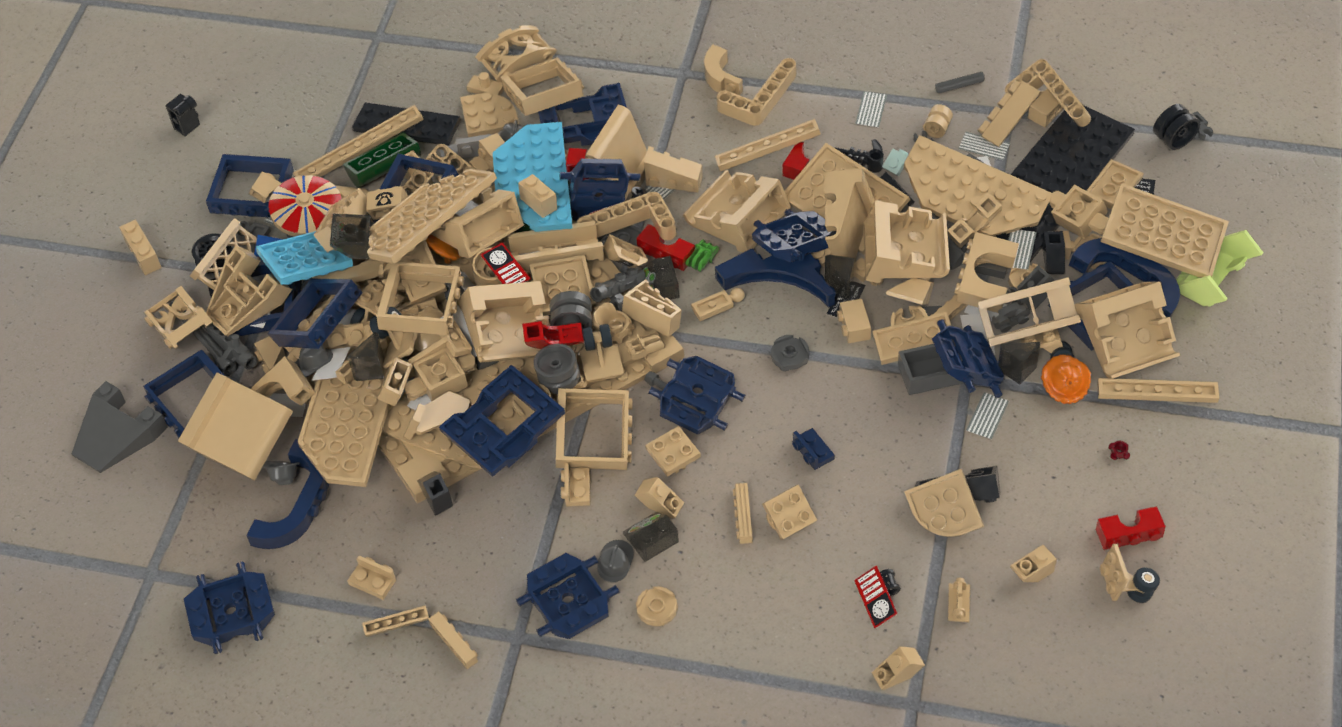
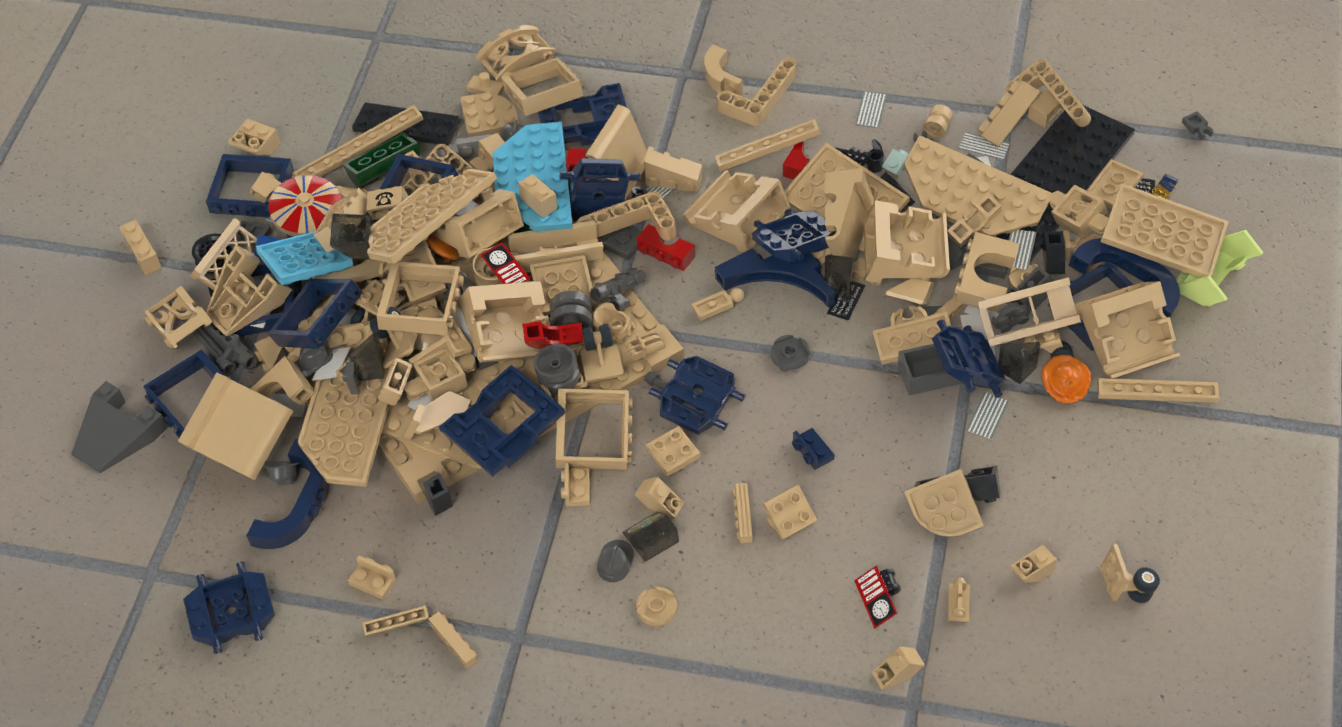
black hinge [165,93,200,137] -> none
dark blue piece [516,553,620,639] -> none
tan slope [603,234,648,268] -> none
tan wedge [622,279,682,337] -> none
clear smoke slope [641,256,680,300] -> none
bright green arm [685,239,719,272] -> none
tan brick [837,299,871,344] -> none
dark grey axle [935,72,985,93] -> none
red arch [1095,506,1166,550] -> none
dark red plate [1108,441,1130,460] -> none
black wheel [1153,104,1200,150] -> none
none -> tan slope [228,119,280,155]
none -> dark grey plate [342,362,360,395]
none -> leg [1151,173,1179,200]

